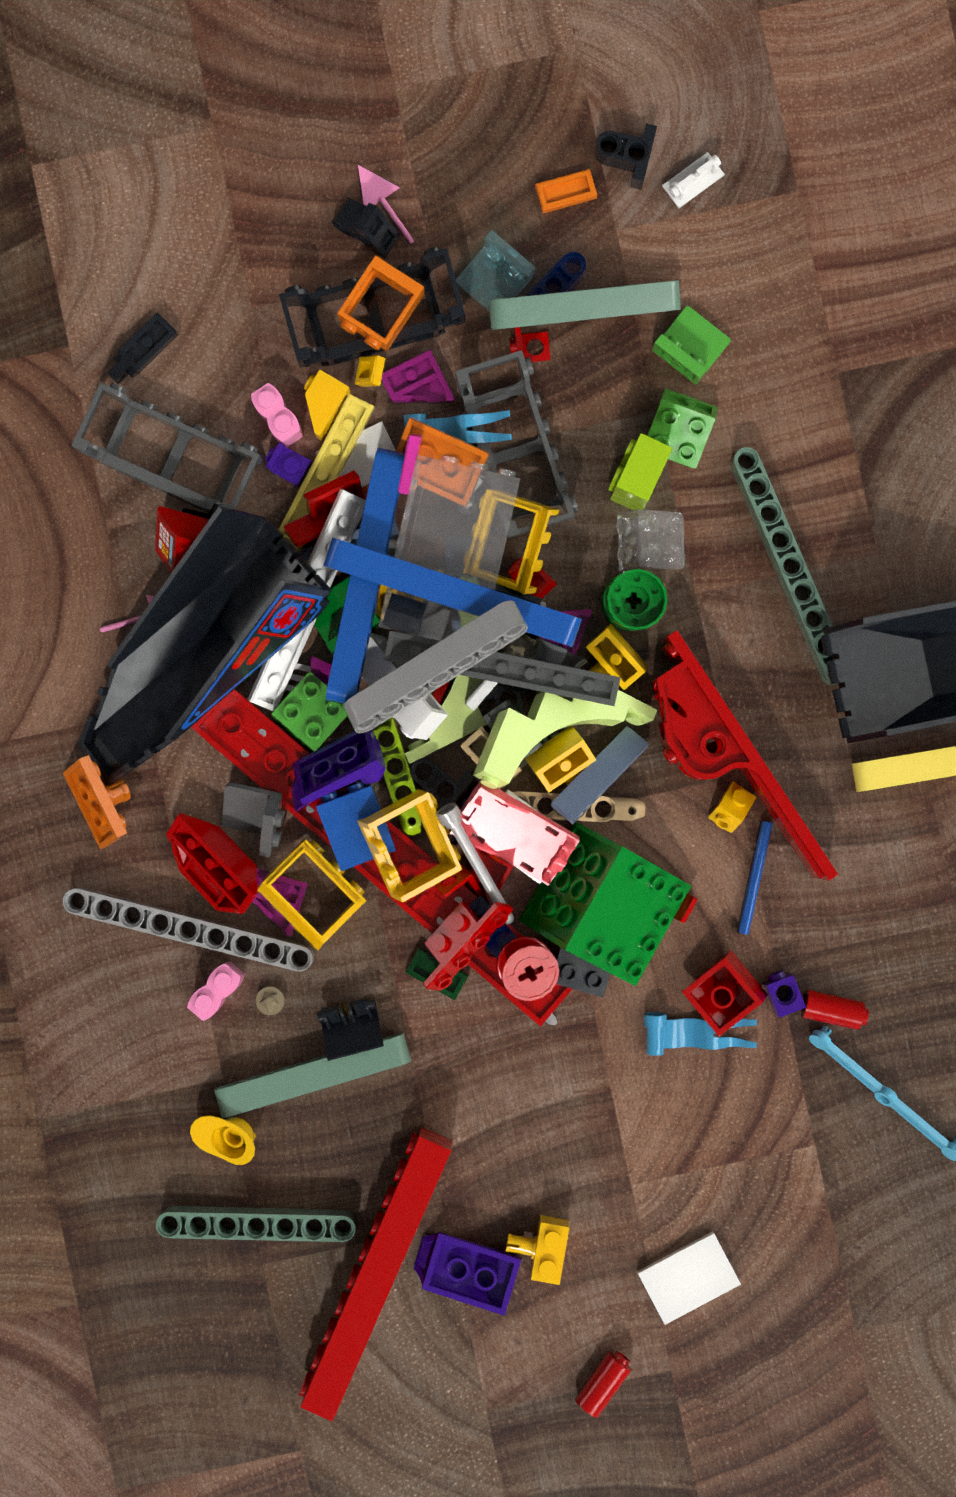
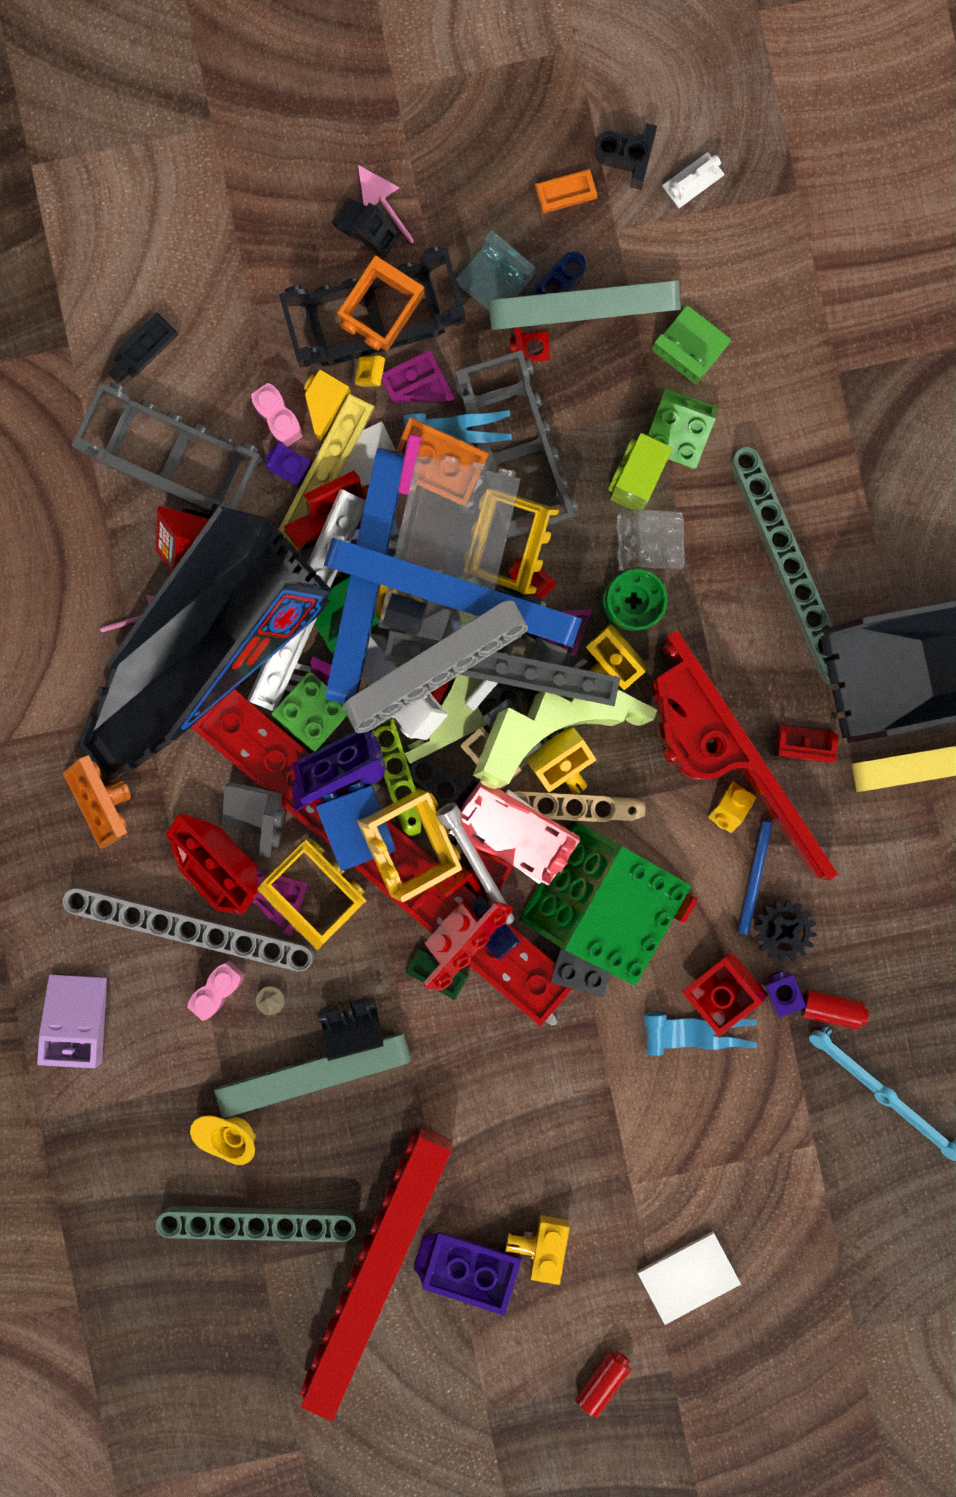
piece [496,936,559,1001] -> none
sand blue tile [551,726,649,824] -> none
none -> lavender slope [37,975,107,1068]
none -> black gear [753,899,817,962]
none -> red hinge [774,725,838,763]

